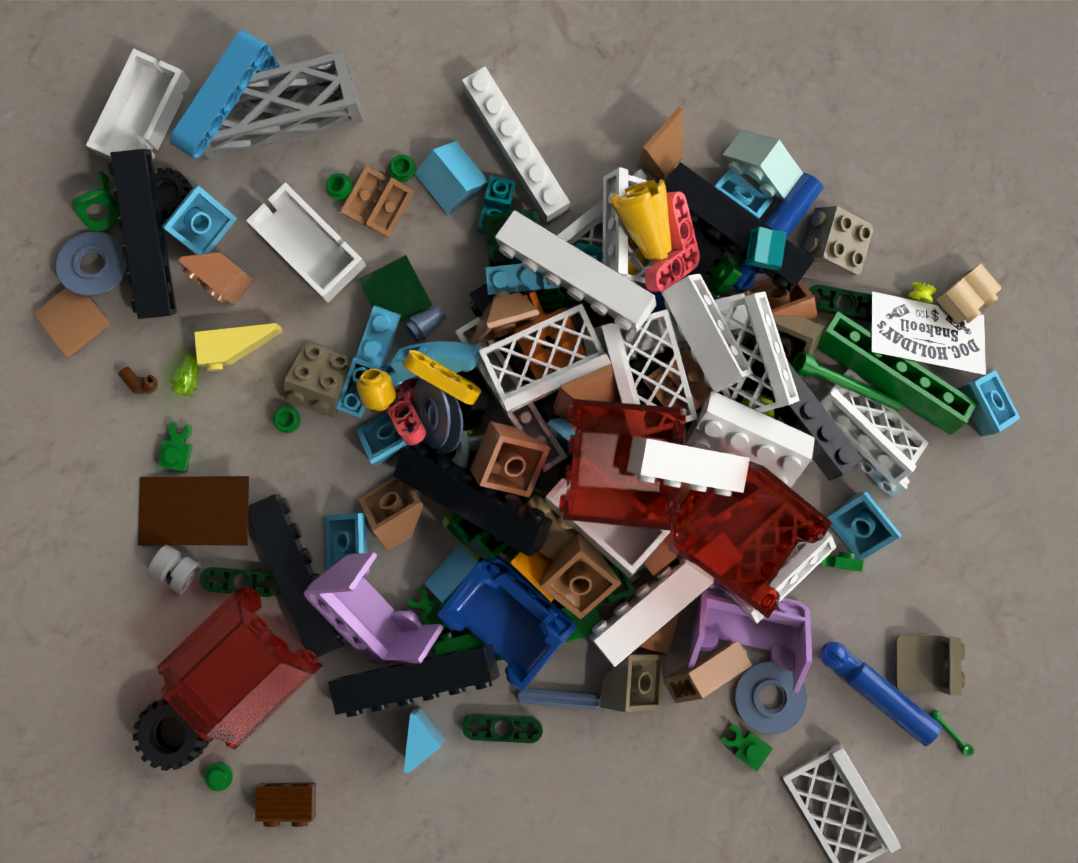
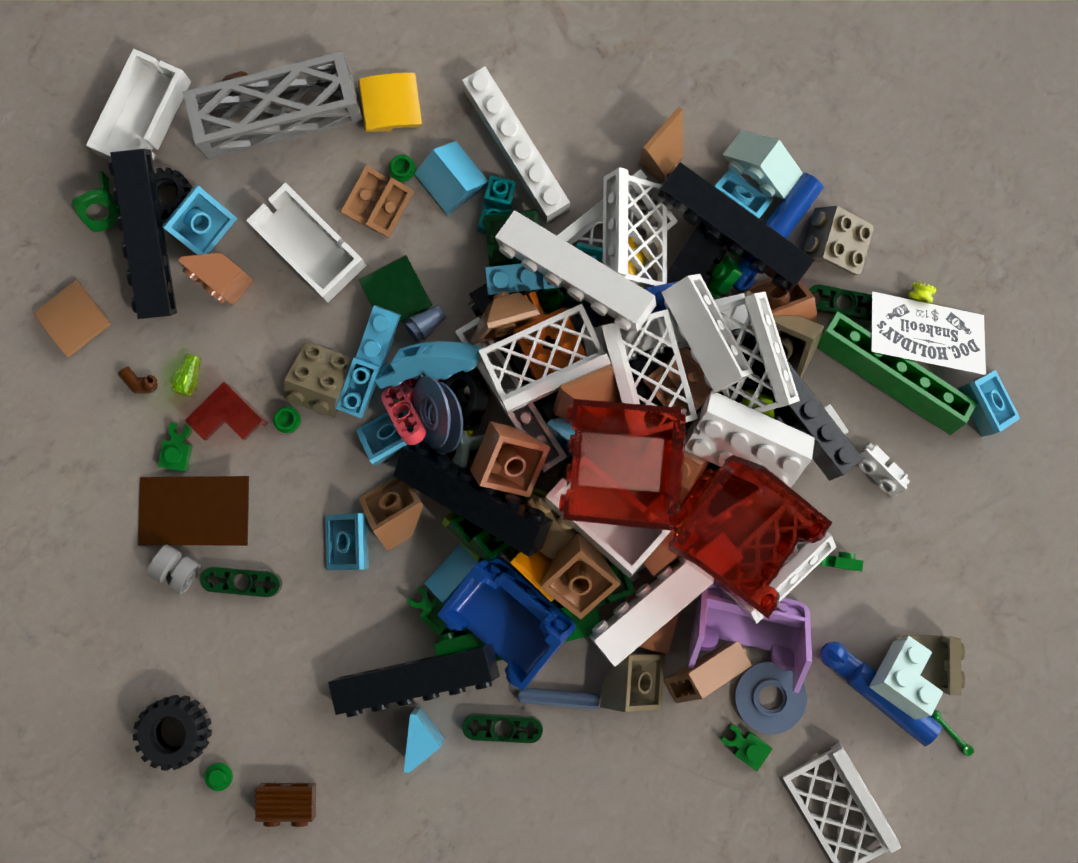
sand blue piece [56,232,128,296] -> none
clear red windscreen [157,585,323,749] -> none
dark azure beam [170,30,280,159] -> none
light yellow slope [194,323,282,371] -> none
black brick [248,494,345,661] -> none
lavender windscreen [304,552,444,664] -> none
green plate [326,173,353,200] -> none
yellow head [356,368,396,411] -> none
yellow beam [403,350,481,405] -> none
yellow cone [610,179,672,262] -> none
white brick [627,436,750,496] -> none
coral beam [644,191,700,292] -> none
teal piece [746,227,787,271] -> none
green piece [792,352,904,411] -> none
white fence [820,369,928,486] -> none
medium azure slope [825,491,902,560] -> none
tan brick [936,263,1002,324] -> none
none -> clear red panel [184,382,269,441]
none -> yellow slope [358,73,422,132]
none -> light aqua brick [869,636,943,720]

